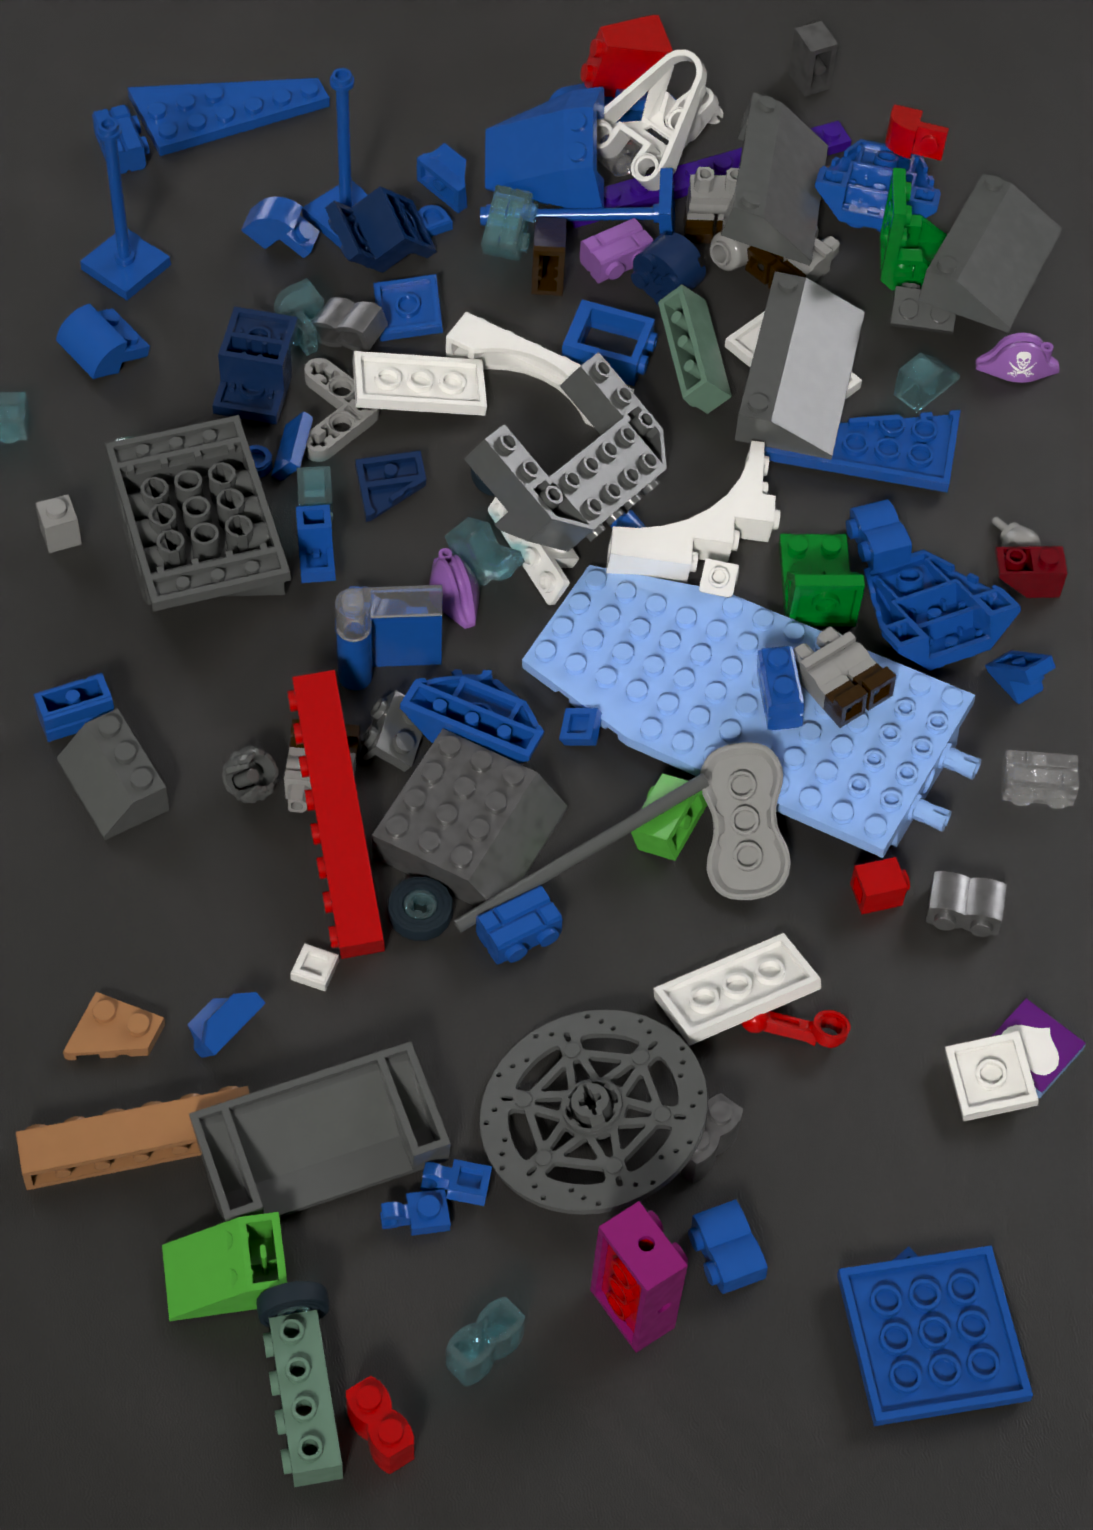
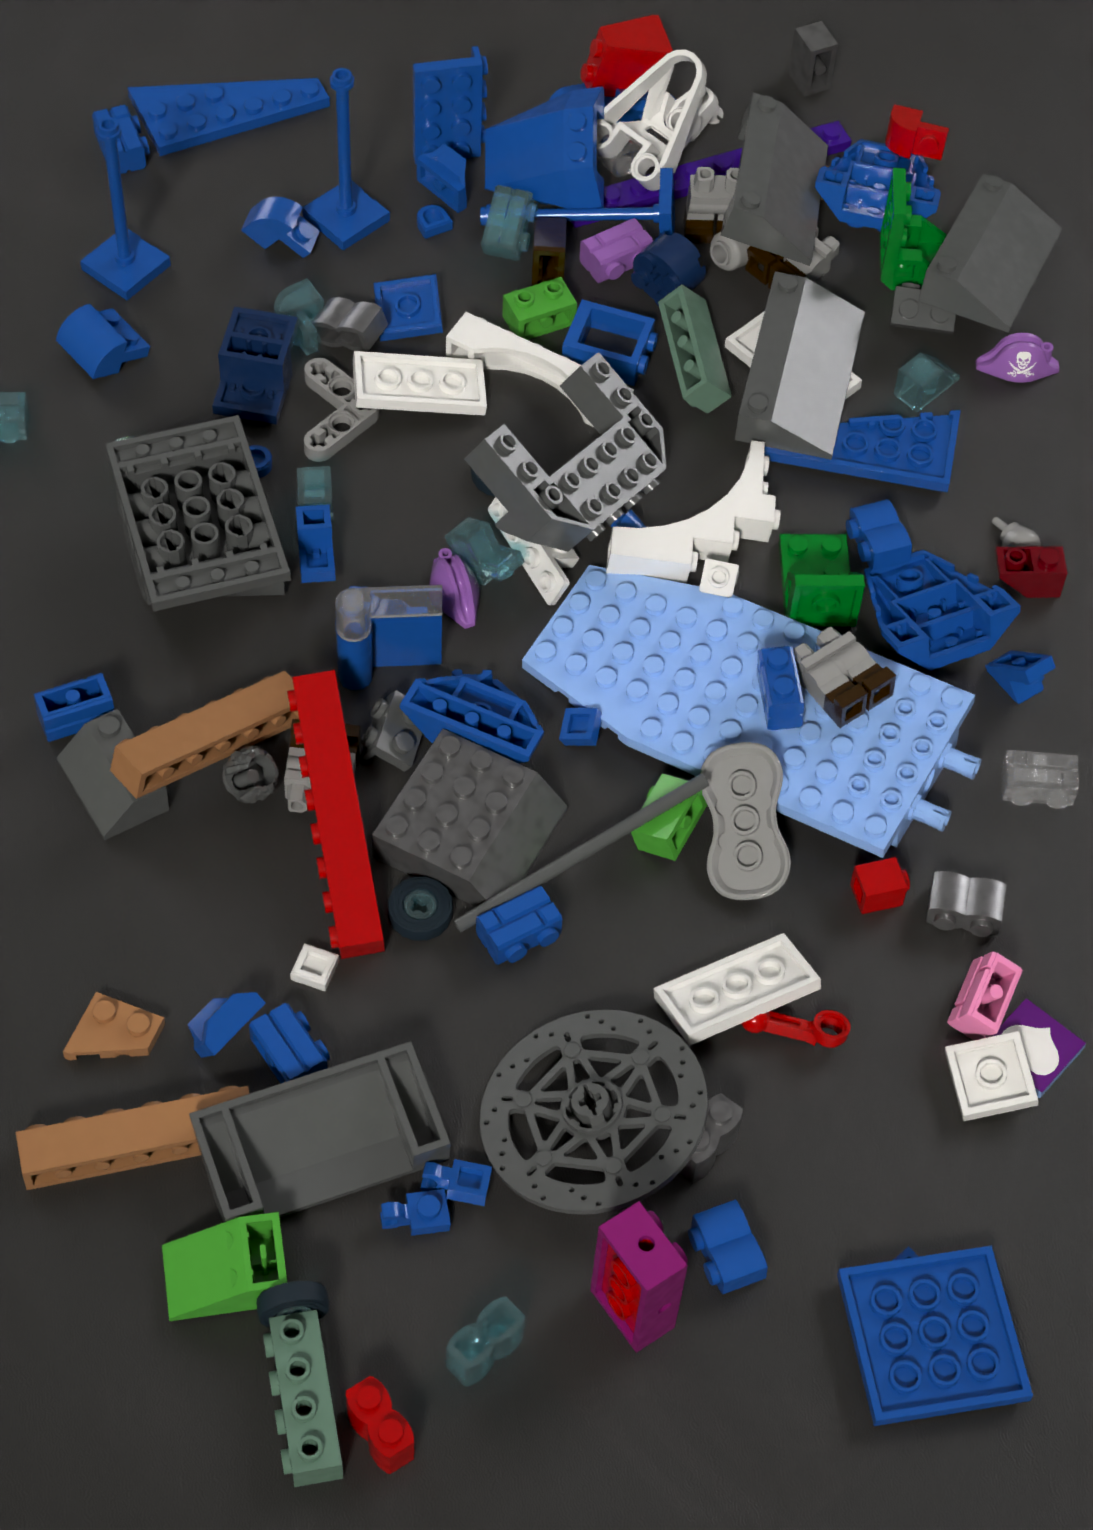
light grey brick [36,494,82,553] -> none
blue tile [271,411,313,481] -> none
dark blue bracket [325,186,437,273] -> none
dark blue wing [355,450,426,522] -> none
none -> medium nougat brick [110,671,299,799]
none -> blue brick [249,1003,330,1084]
none -> blue bracket [413,46,488,164]
none -> bright green brick [502,277,577,340]
none -> bright pink brick [947,951,1023,1040]

